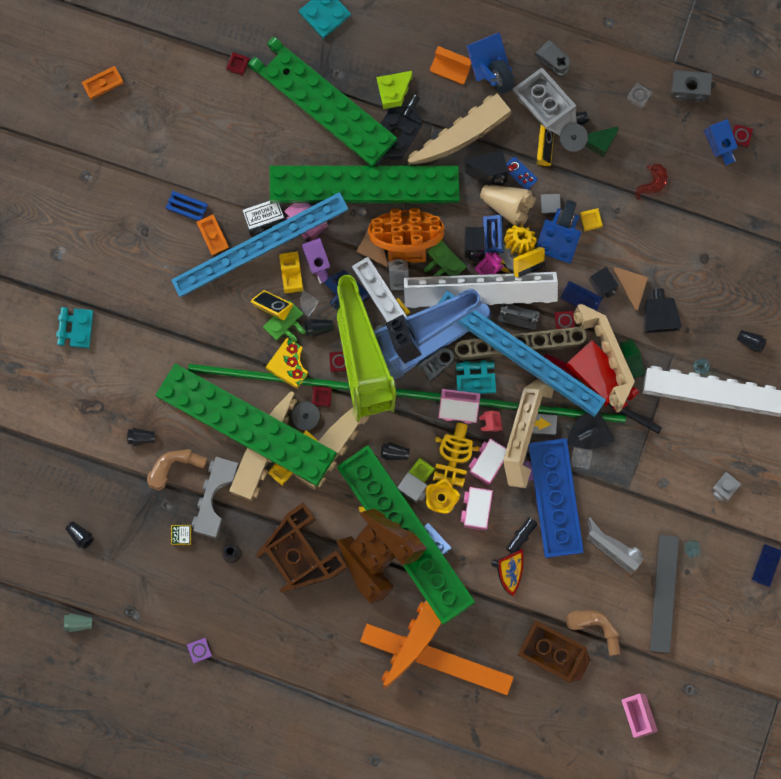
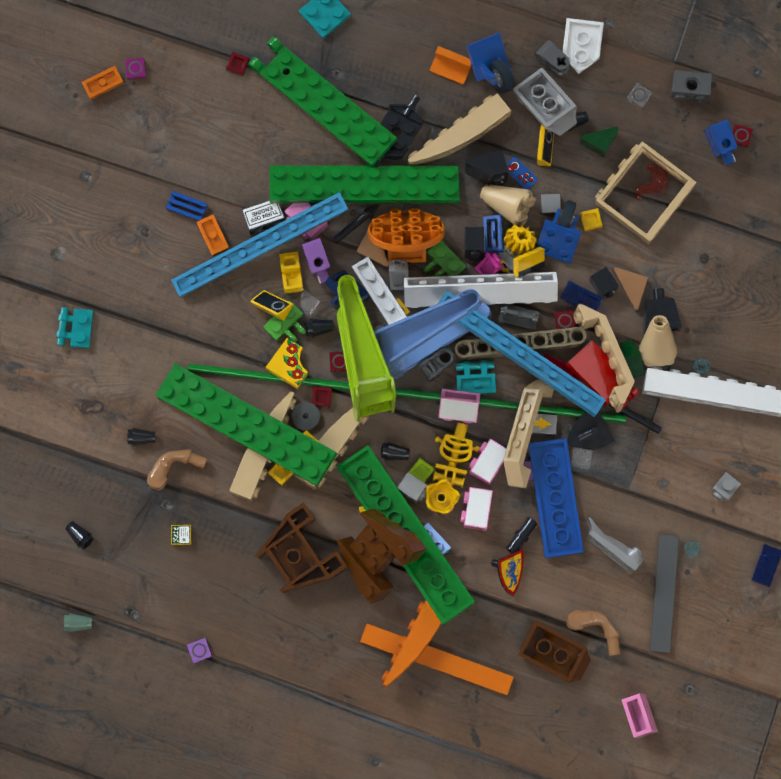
light grey arch [192,457,239,539] -> none
black cone [222,544,241,563] -> none
lime wing [376,71,413,109] -> none
black brick [386,314,422,364] -> none
coral tile [479,410,503,432] -> none
dark grey piece [560,123,588,151] -> none
black cone [737,330,767,353] -> none
none -> magenta tile [125,58,146,80]
none -> black piece [333,205,379,243]
none -> white tile [562,18,604,74]
none -> tan window [595,141,697,244]
none -> tan cone [639,315,677,367]

